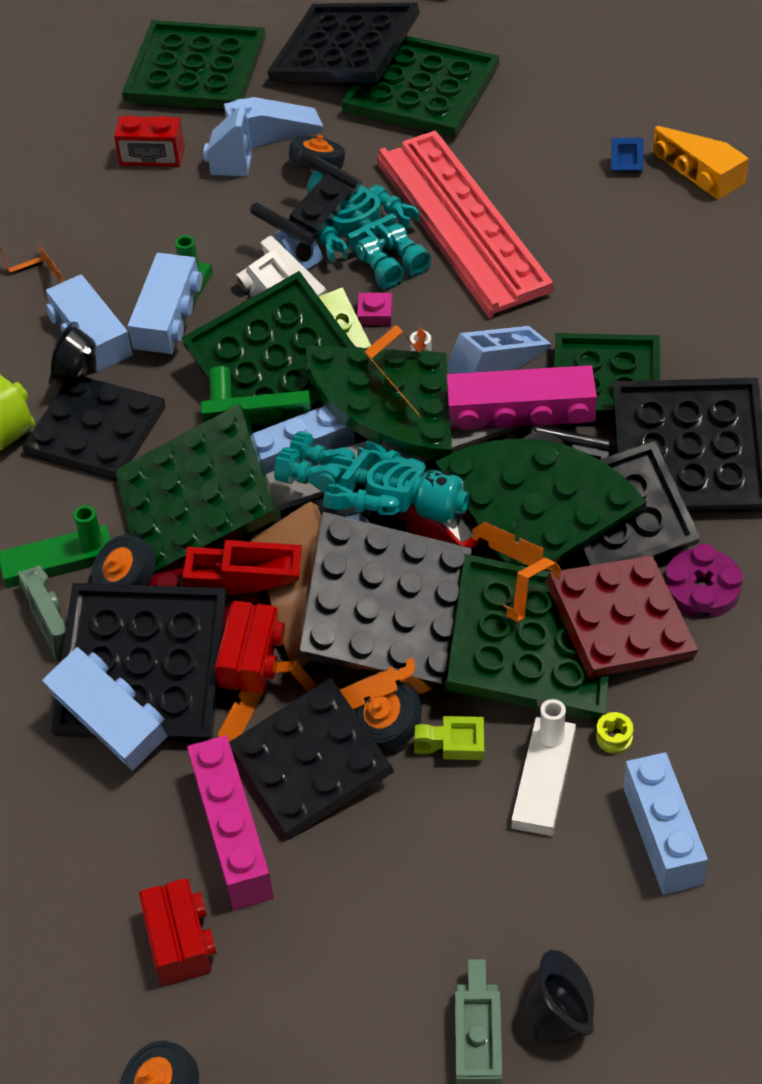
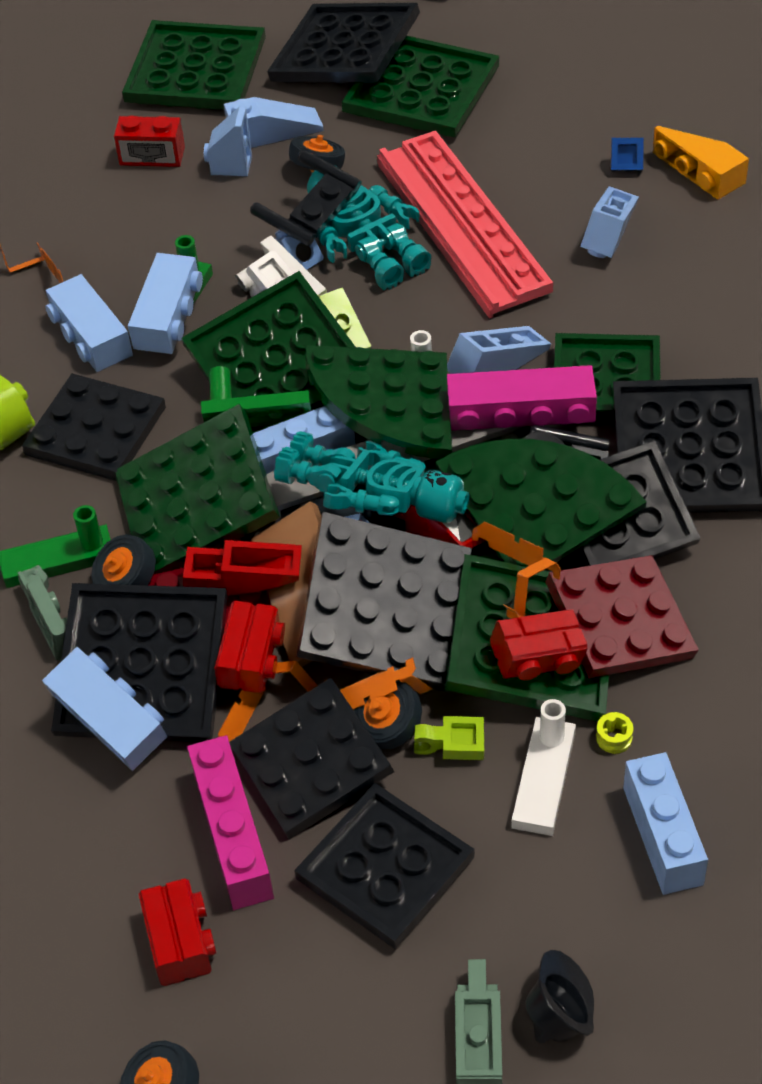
black piece [48,321,97,384] -> none
dark pink plate [357,293,393,326] -> none
orange piece [364,325,426,420] -> none
magenta plate [665,544,744,617] -> none
none -> black plate [294,783,475,949]
none -> red brick [490,609,588,680]
none -> light blue slope [580,186,639,258]

